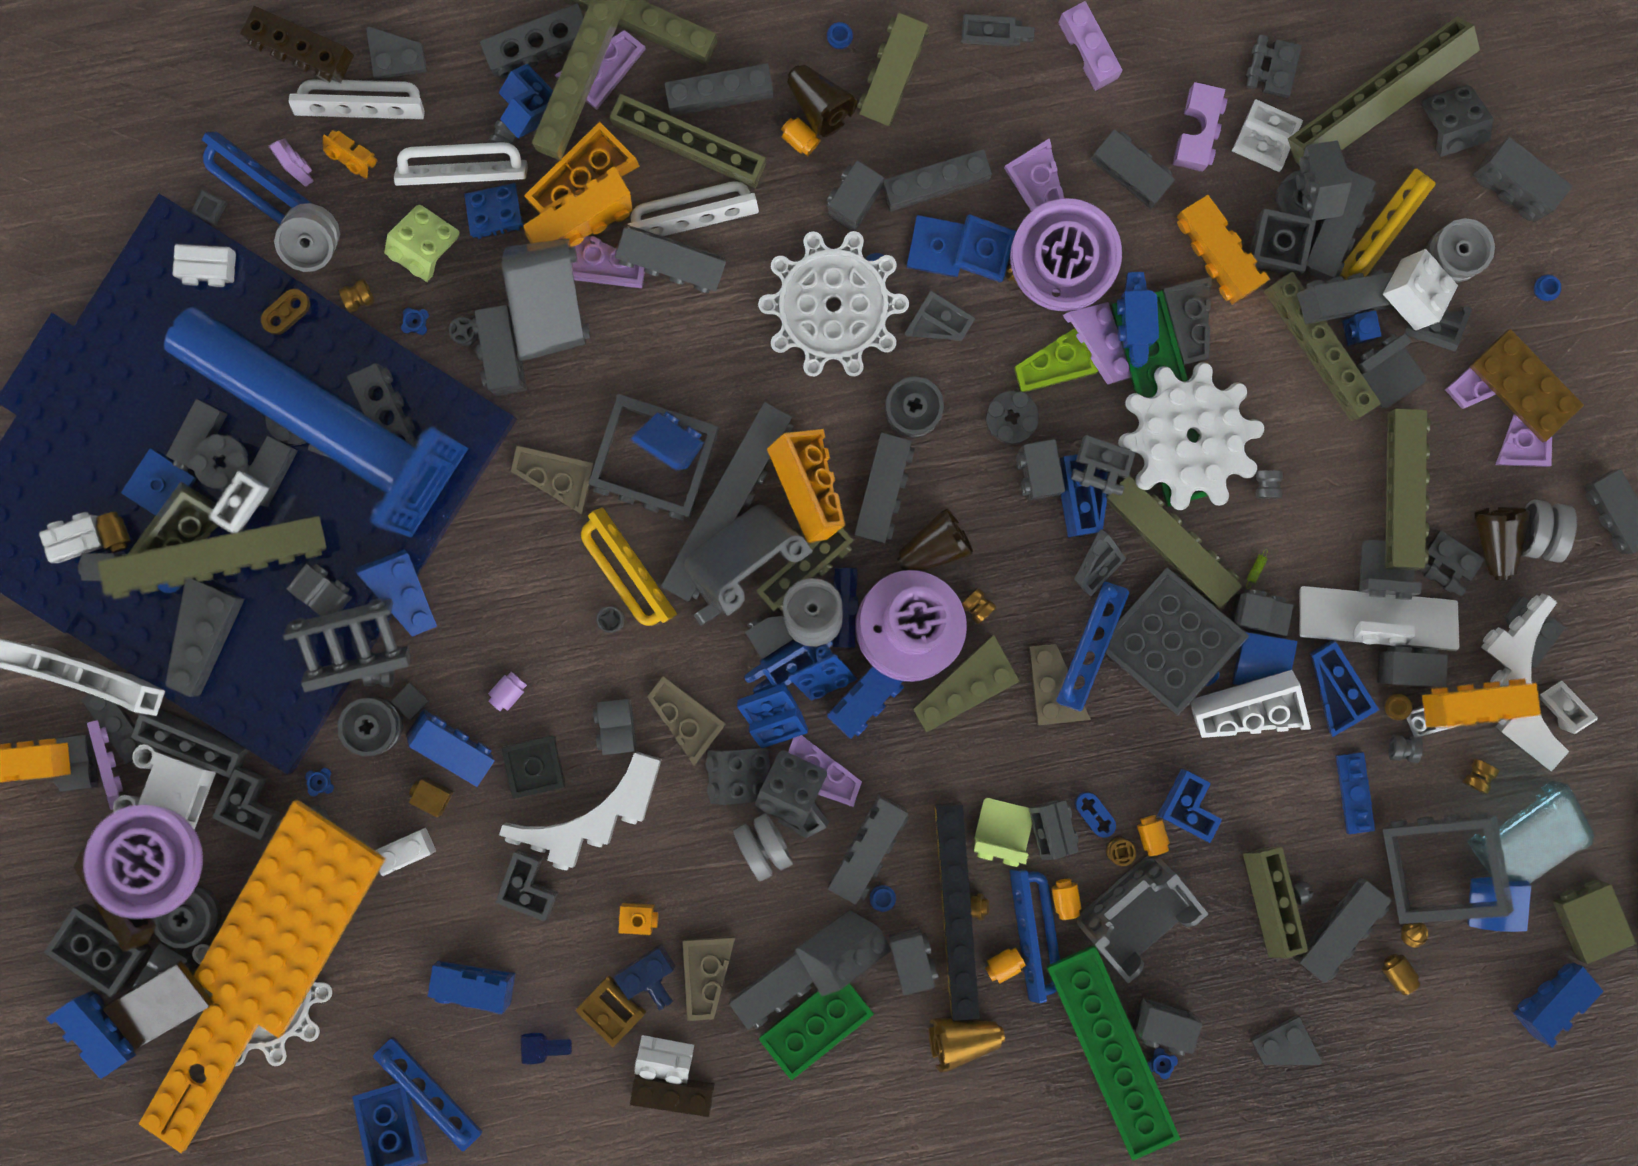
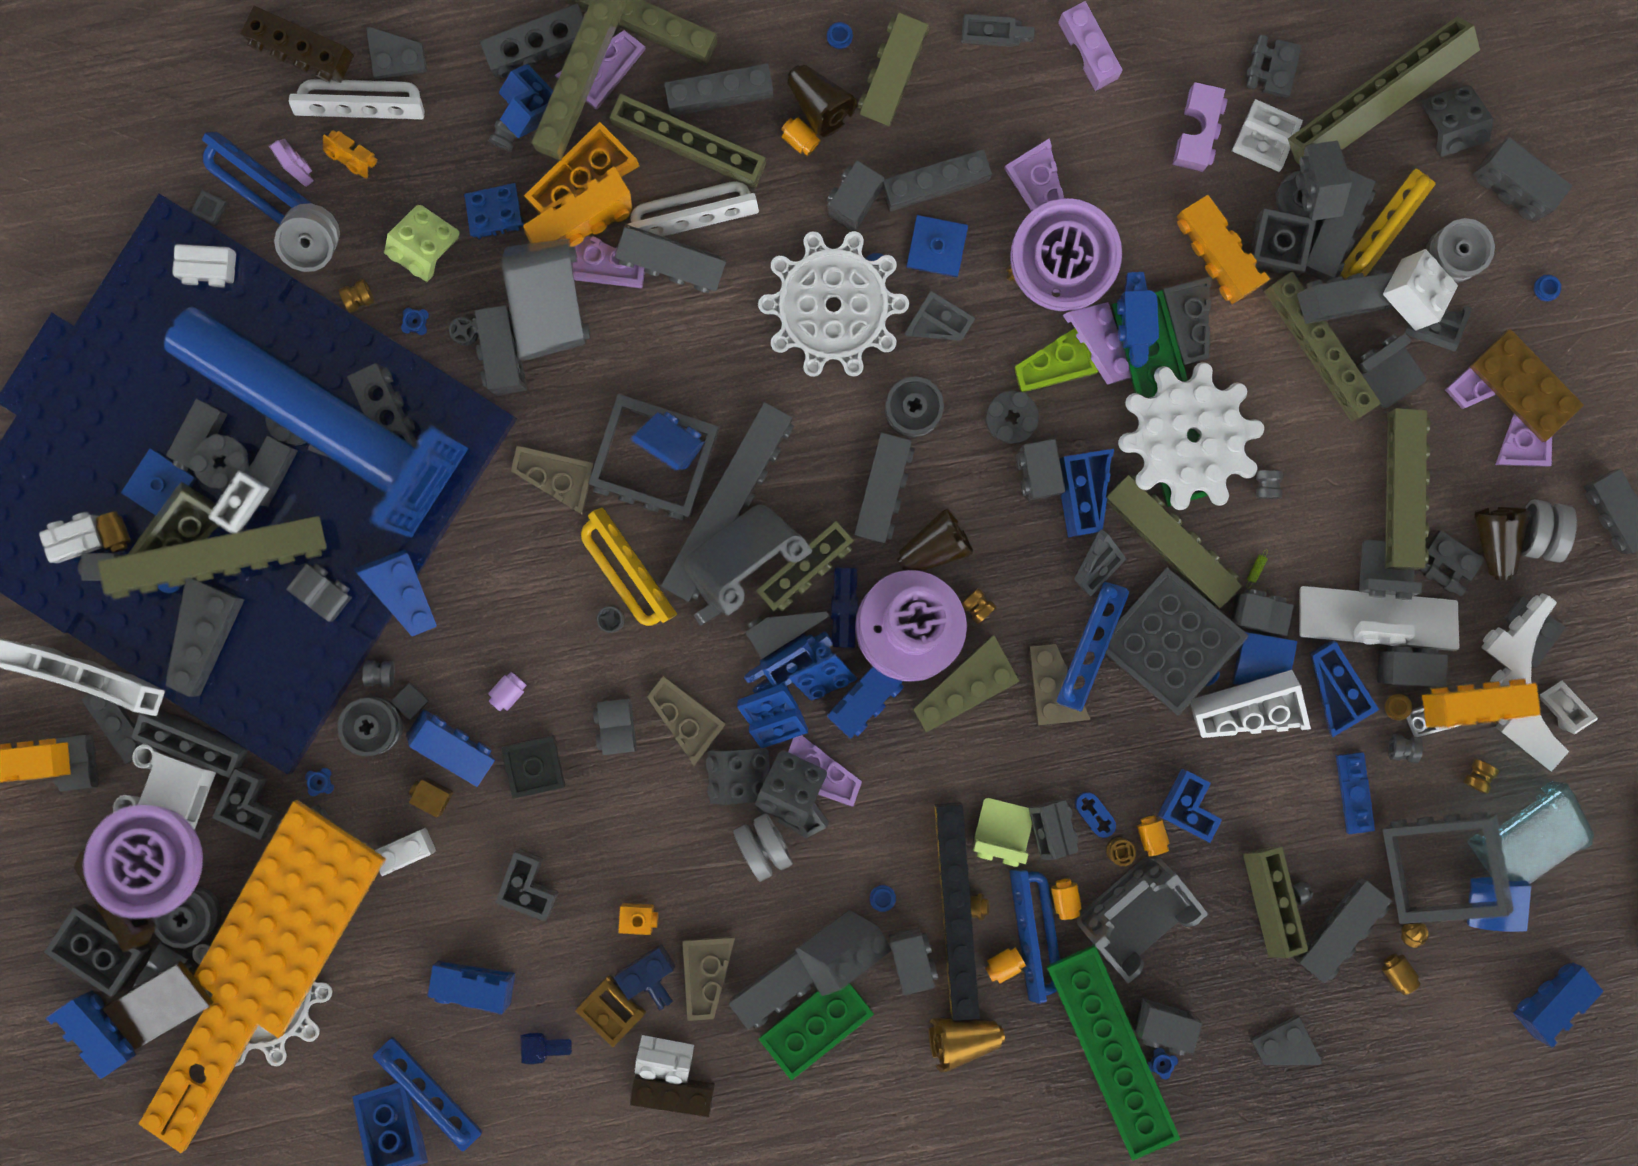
lavender wing [87,720,123,810] -> none
pearl gold plate [261,289,310,335] -> none
dark grey fence [283,599,411,692] -> none
white piece [394,142,528,186] -> none
white arch [499,752,662,870] -> none
light orange wedge [767,429,845,543] -> none
light grey wheel [783,578,843,647] -> none
dark grey wedge [828,794,909,905] -> none
blue plate [952,214,1017,282] -> none
dark grey plate [1071,435,1136,496] -> none
dark grey brick [1091,129,1175,209] -> none
blue brick [1342,310,1381,346] -> none
olive brick [1553,880,1636,964] -> none

